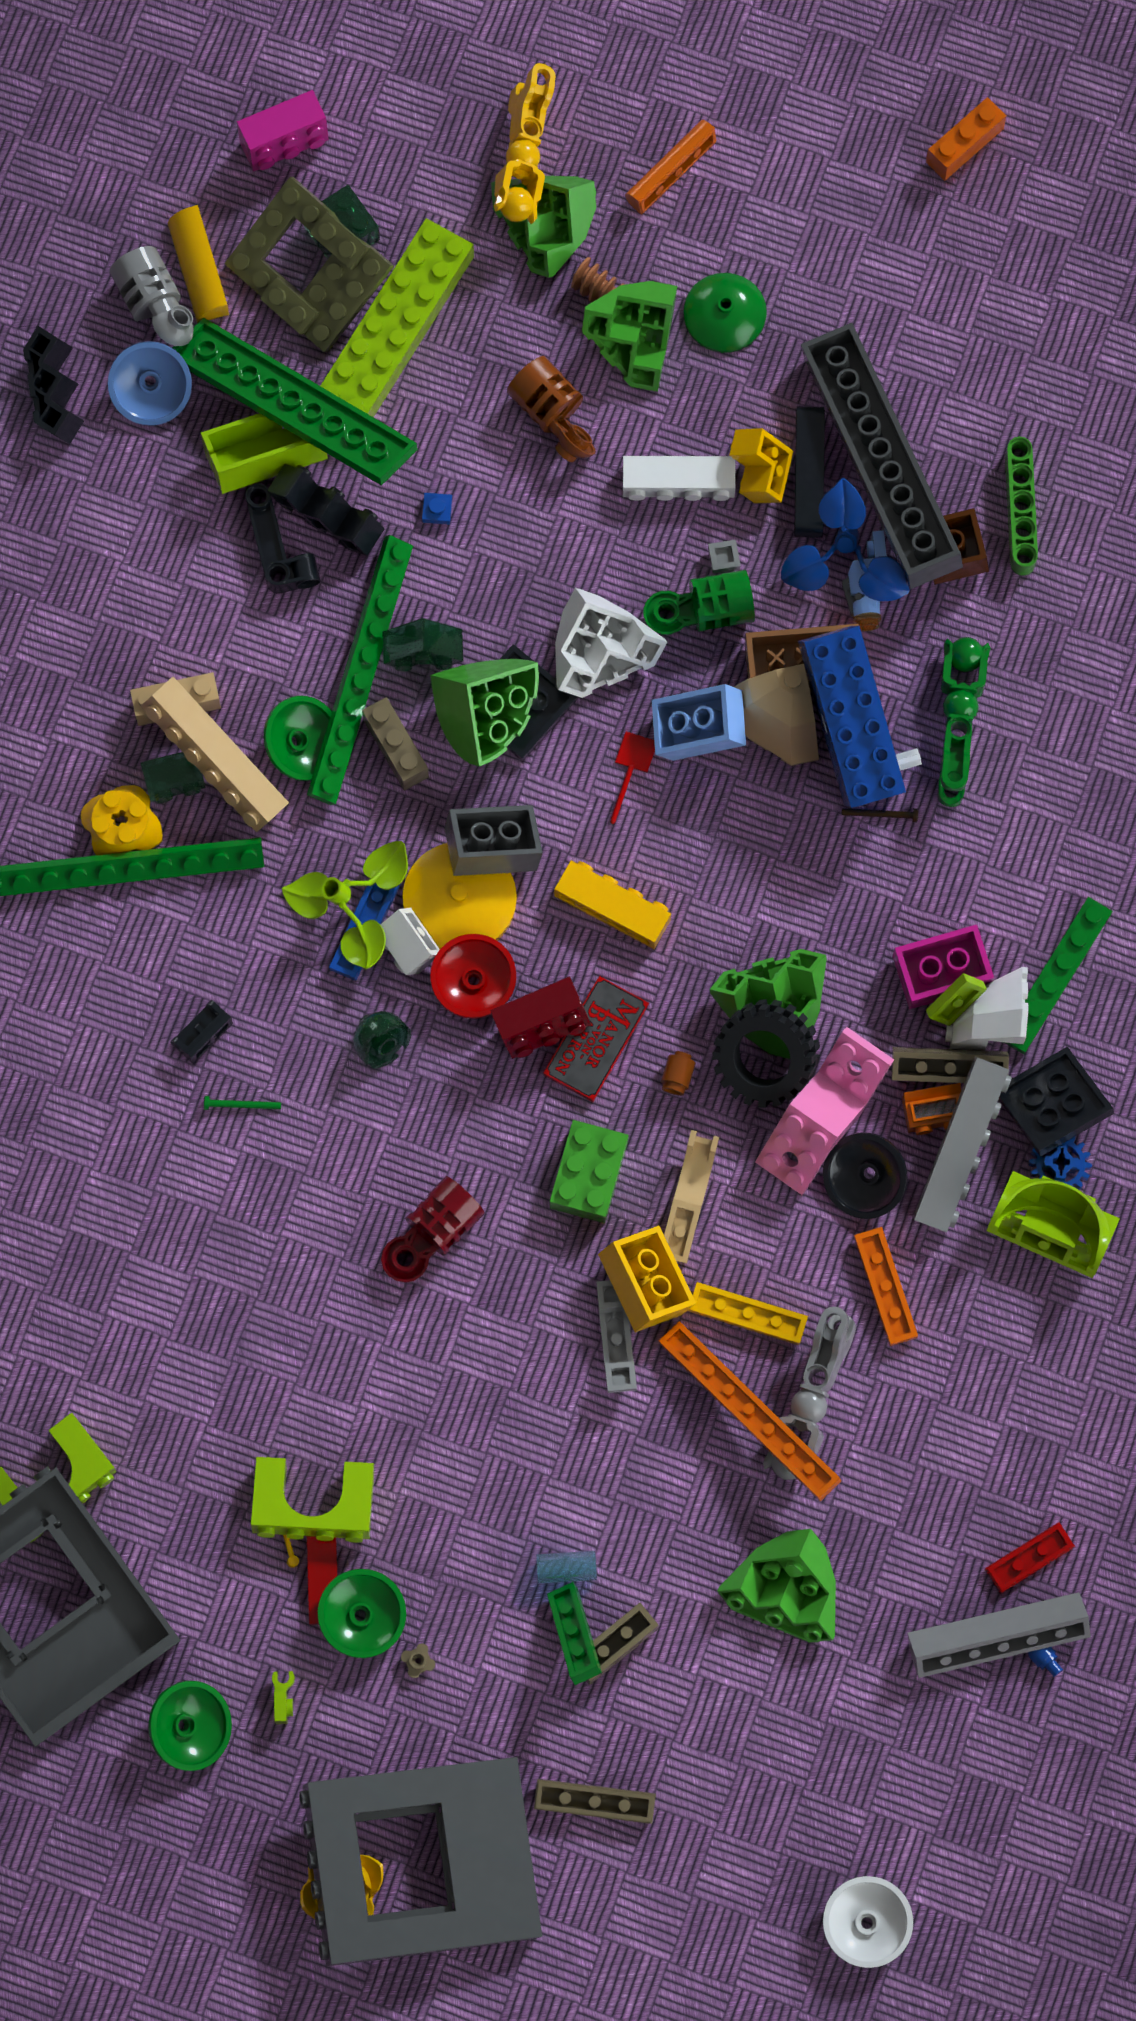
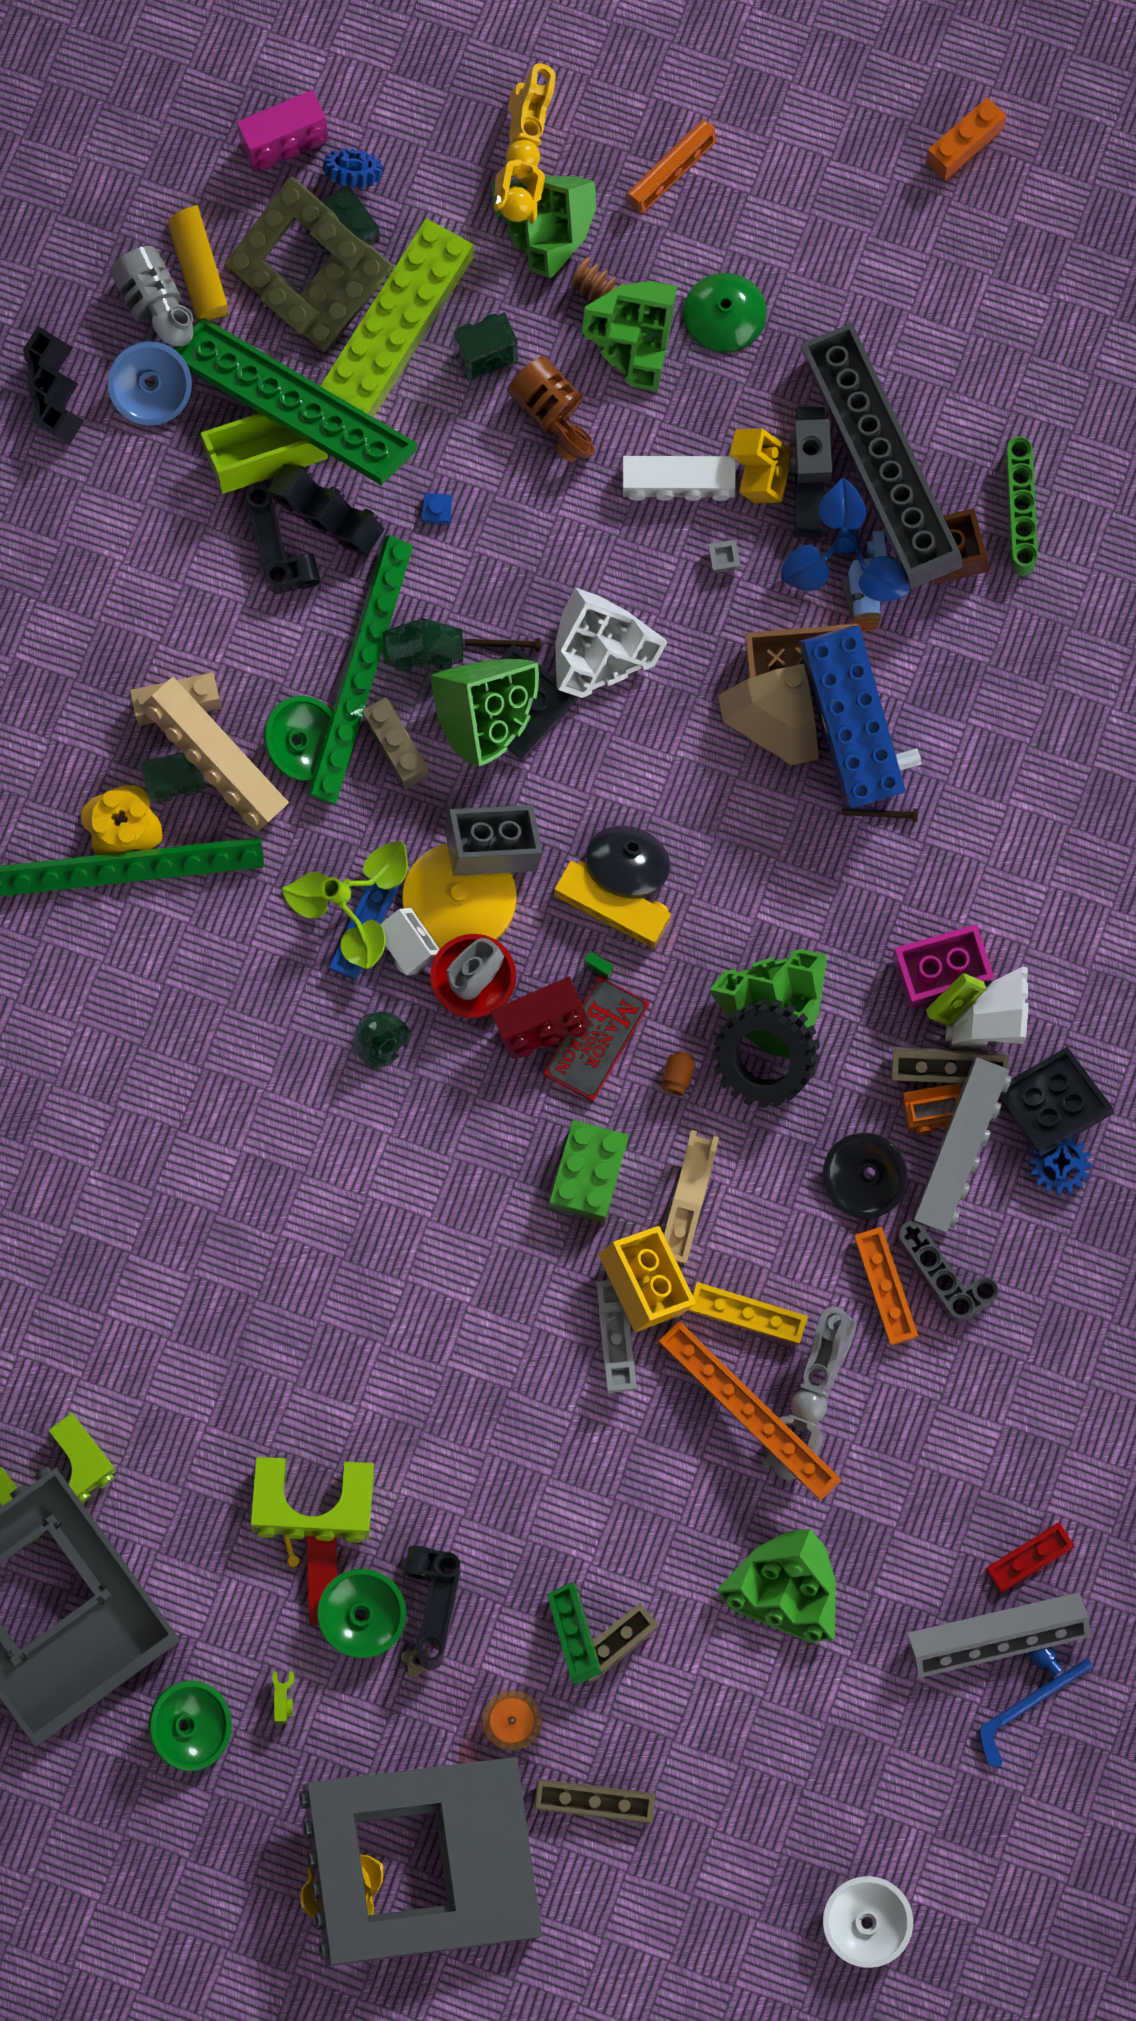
black hinge [170,1000,233,1064] -> none
green piece [203,1096,281,1110] -> none
dark red cylinder [381,1176,485,1282] -> none
clear light blue pin [536,1551,597,1584] -> none
red piece [610,731,655,824] -> none
green cylinder [643,570,755,635] -> none
light blue brick [652,684,746,761] -> none
bright pink bracket [755,1027,894,1195] -> none
green piece [937,637,991,807] -> none
lime piece [986,1171,1120,1278] -> none
green plate [1003,897,1113,1055] -> none
none -> blue gear [322,148,383,188]
none -> black piece [403,1545,461,1670]
none -> light grey piece [446,938,504,1000]
none -> clear green brick [453,312,518,382]
none -> dark brown piece [465,638,541,652]
none -> clear orange piece [481,1690,542,1751]
none -> green tile [584,952,613,981]
none -> black dish [585,826,670,898]
none -> dark grey brick [789,419,832,483]
none -> dark grey beam [898,1221,998,1324]
none -> blue piece [980,1658,1094,1767]

